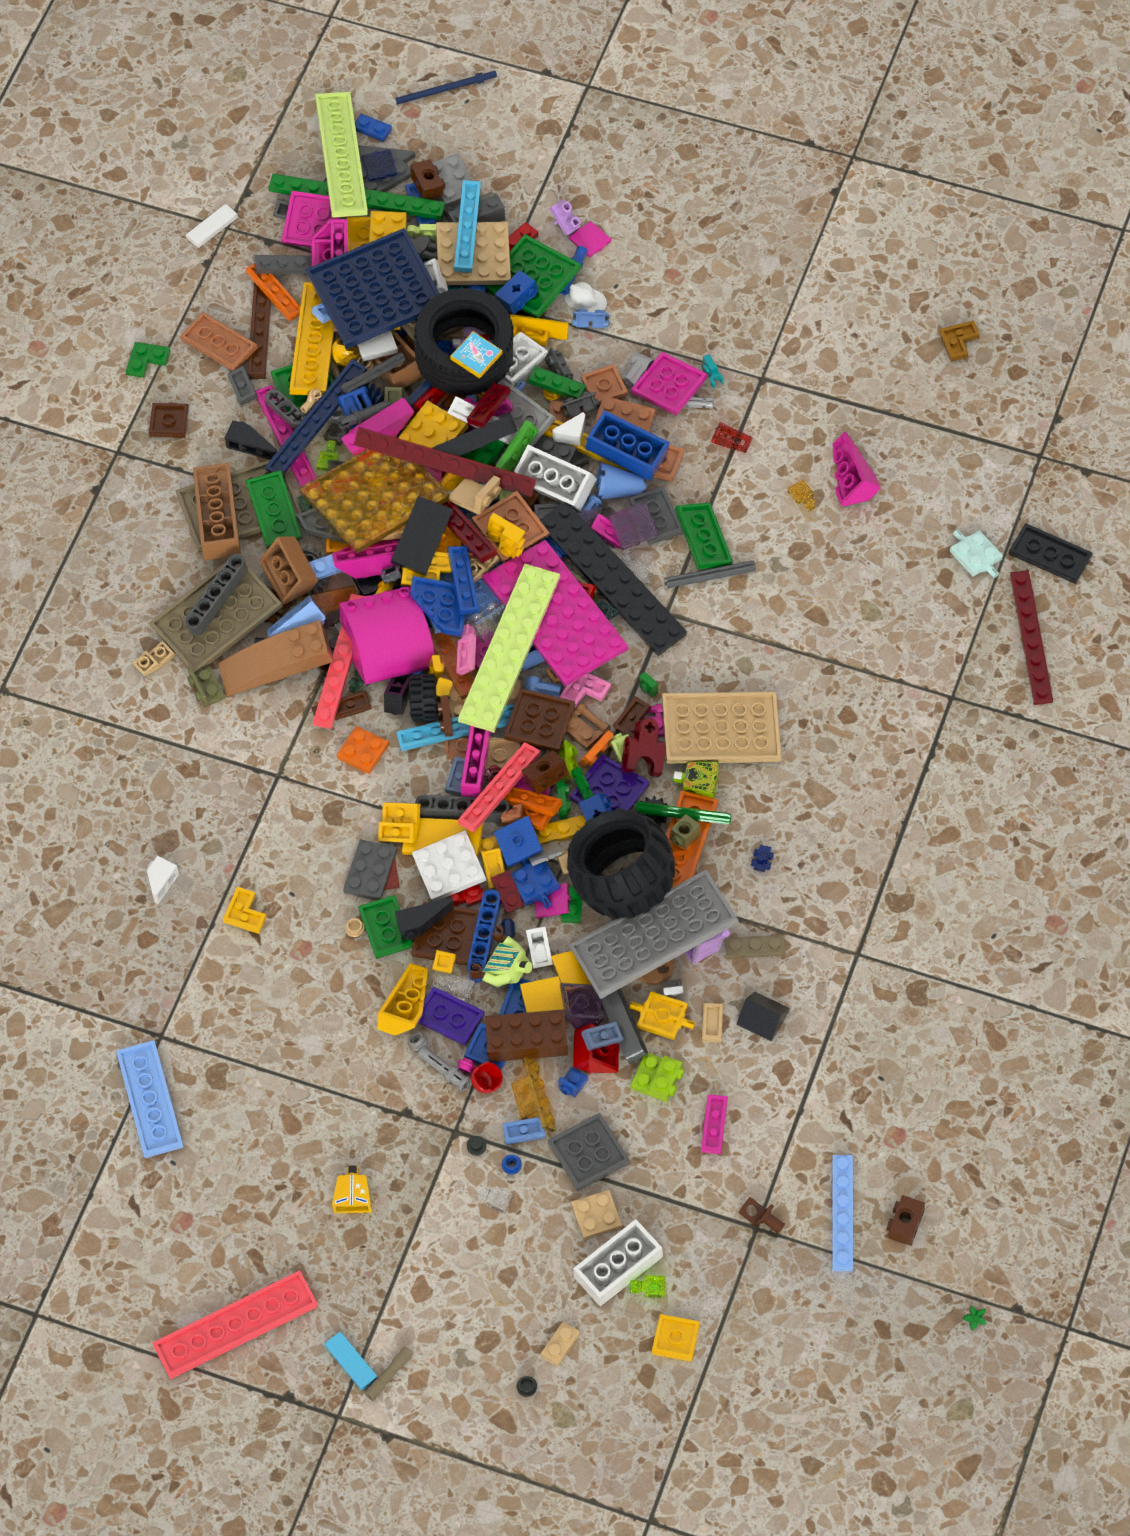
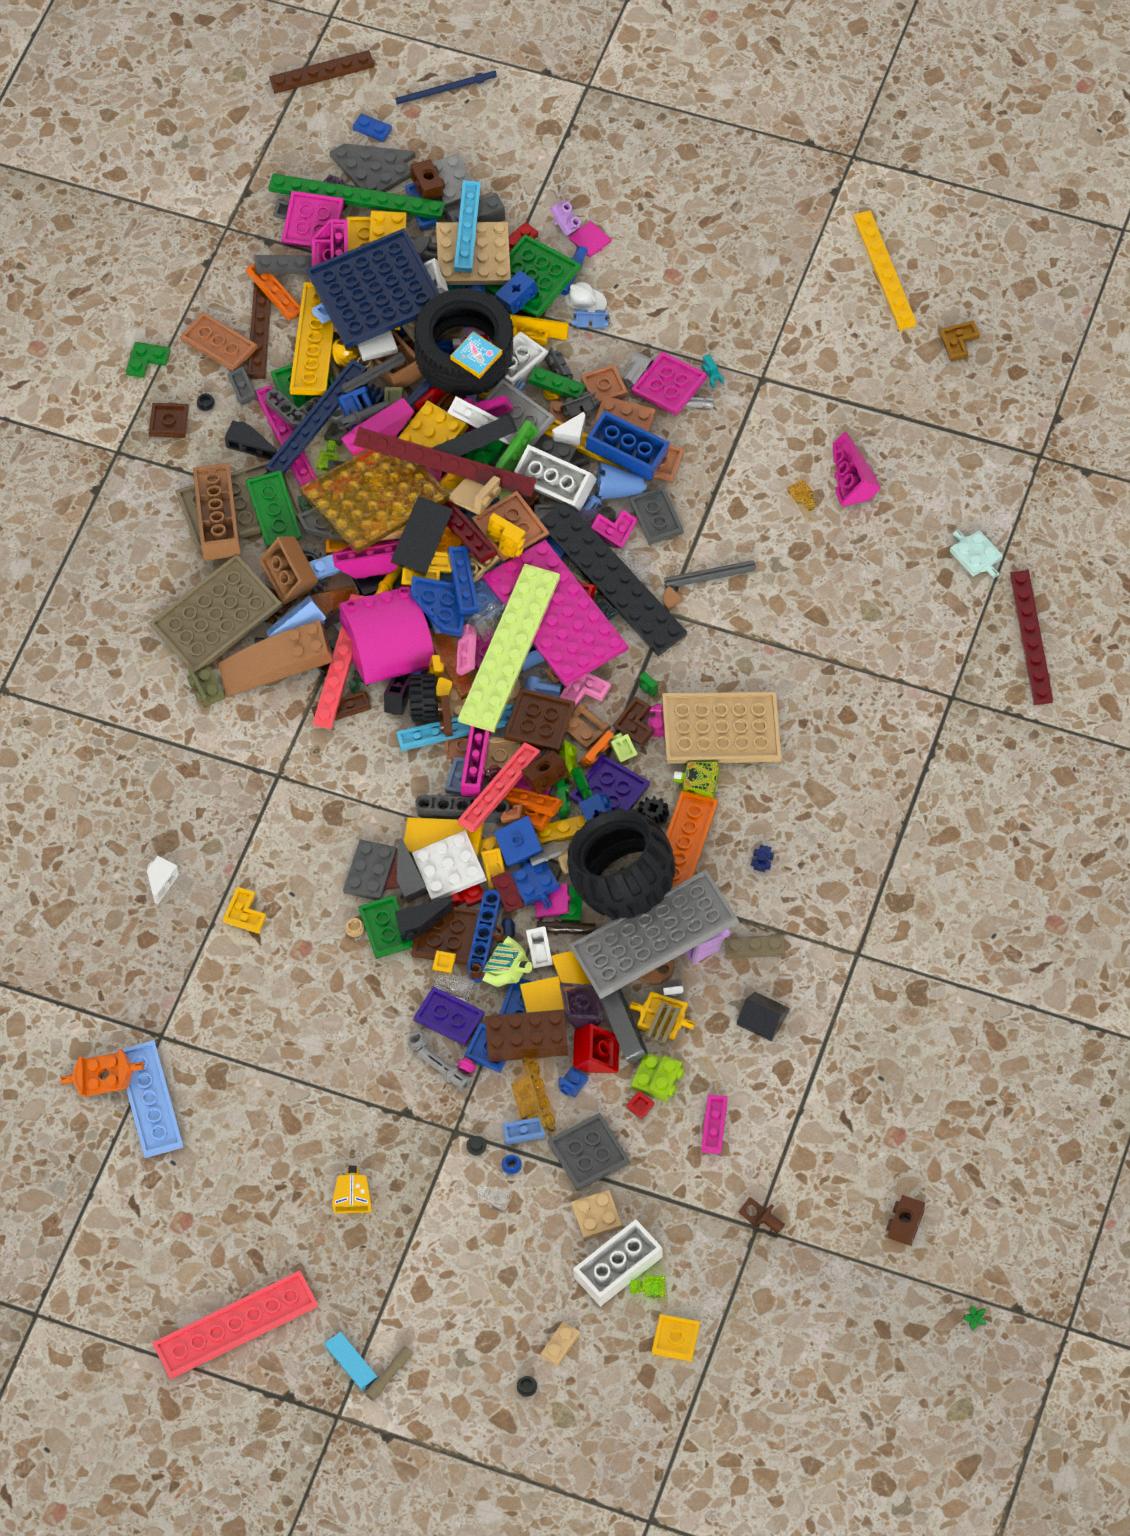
tan slope [133,640,176,676] -> none
dark grey beam [185,554,248,636] -> none
white tile [186,204,238,248] -> none
tan arm [300,388,322,414] -> none
yellowish green plate [315,92,368,217] -> none
orange plate [337,726,389,774] -> none
clear blue piece [362,149,397,181] -> none
yellow wedge [377,963,428,1036] -> none
yellow slope [378,802,421,843] -> none
black plate [382,565,402,584] -> none
yellowish green plate [407,224,437,241] -> none
dark red plate [466,383,511,428] -> none
red hair [470,1062,503,1094] -> none
sand blue plate [581,1022,624,1051] -> none
clear purple slope [608,502,660,550] -> none
dark red piece [621,718,665,778] -> none
green axle [635,802,731,825] -> none
olive brick [670,814,701,850] -> none
green tile [675,502,733,569] -> none
tan tile [702,1003,723,1043] -> none
clear red slope [710,422,753,453] -> none
light blue plate [832,1155,853,1271] -> none
black tile [1009,523,1093,584] -> none
none -> orange plate [60,1049,144,1097]
none -> black plate [196,393,215,411]
none -> reddish brown plate [269,50,374,94]
none -> dark grey slope [396,838,428,903]
none -> dark brown pin [536,920,596,936]
none -> red plate [626,1091,654,1119]
none -> dark tan tile [646,1002,680,1045]
none -> medium nougat tile [663,586,682,611]
none -> yellow plate [853,210,916,330]

